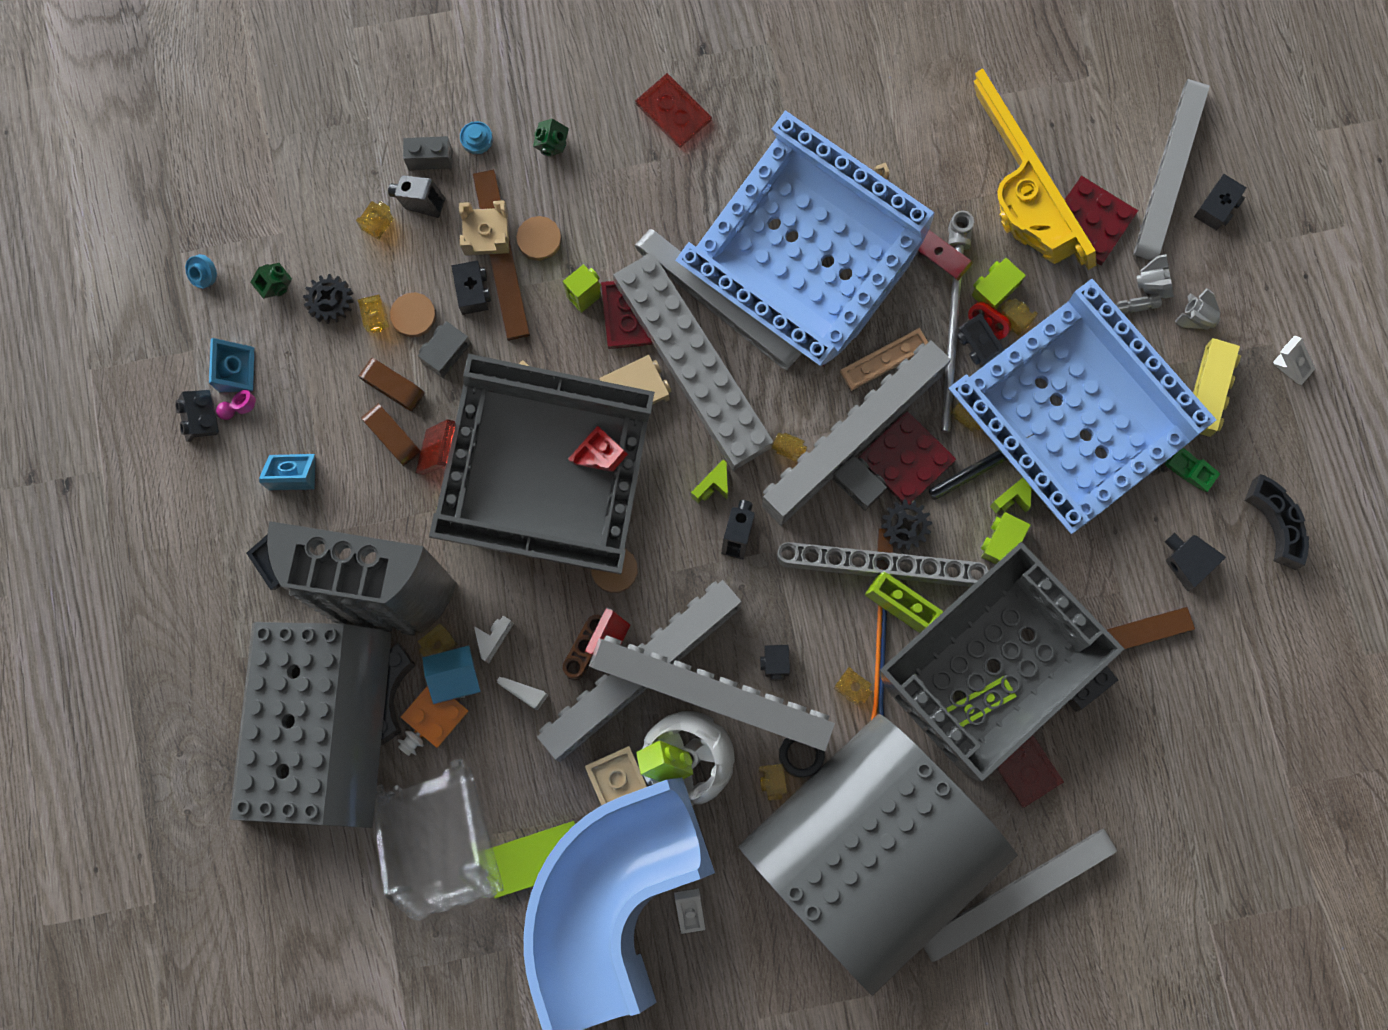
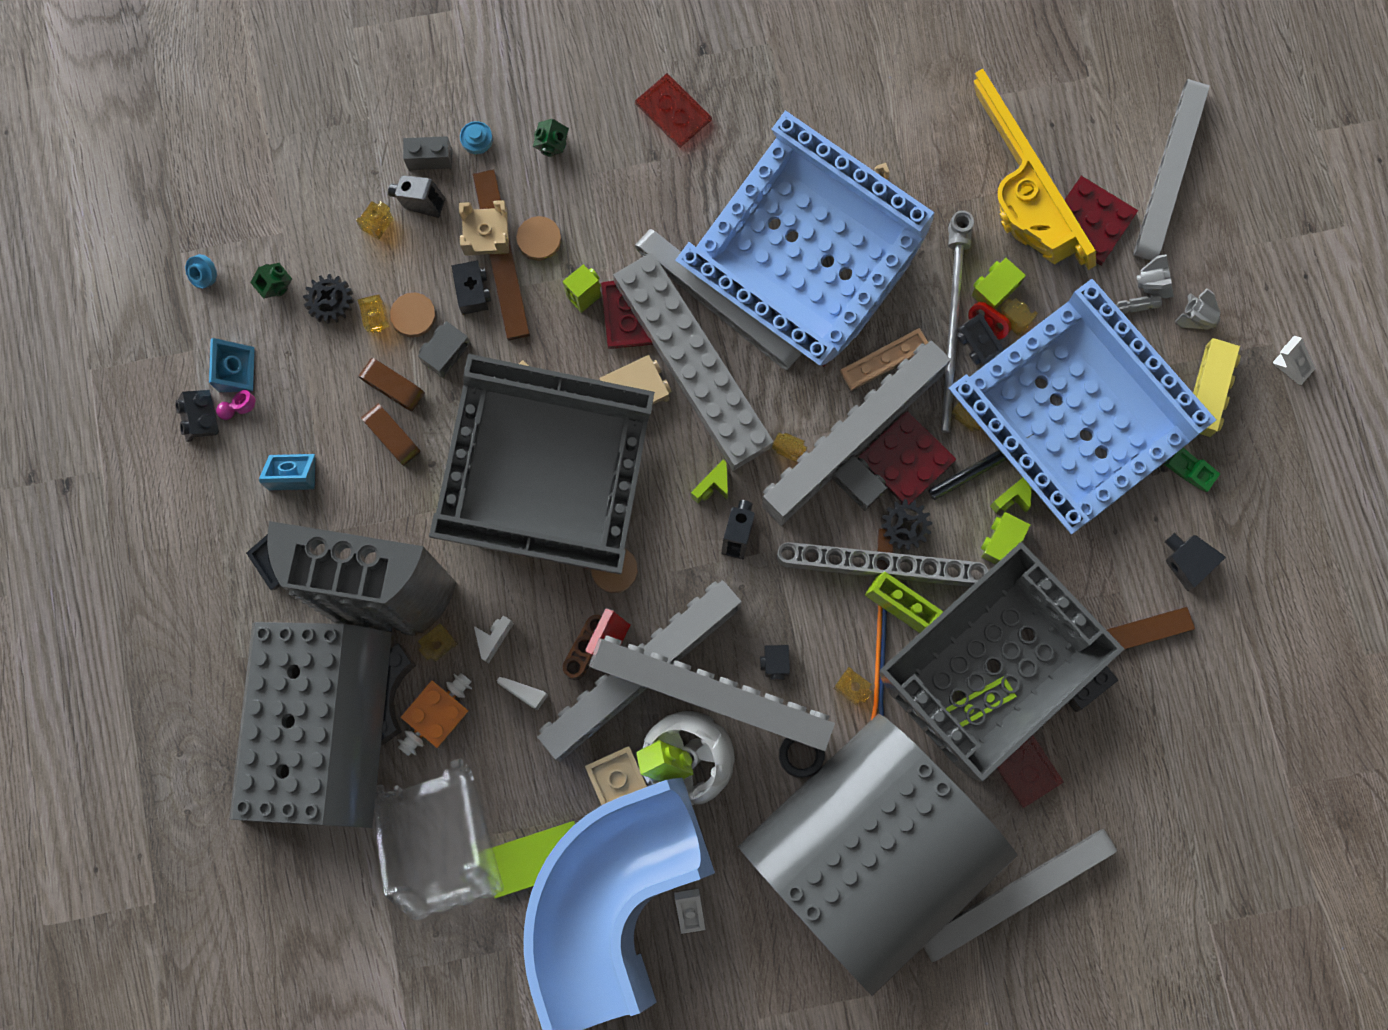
clear red tile [416,419,456,475] -> none
dark azure slope [422,646,481,704] -> none
red wing [568,426,628,472] -> none
clear yellow brick [758,764,787,801] -> none
dark red tile [918,230,973,281] -> none
black brick [1194,174,1247,231] -> none
black brick [1245,474,1309,570] -> none

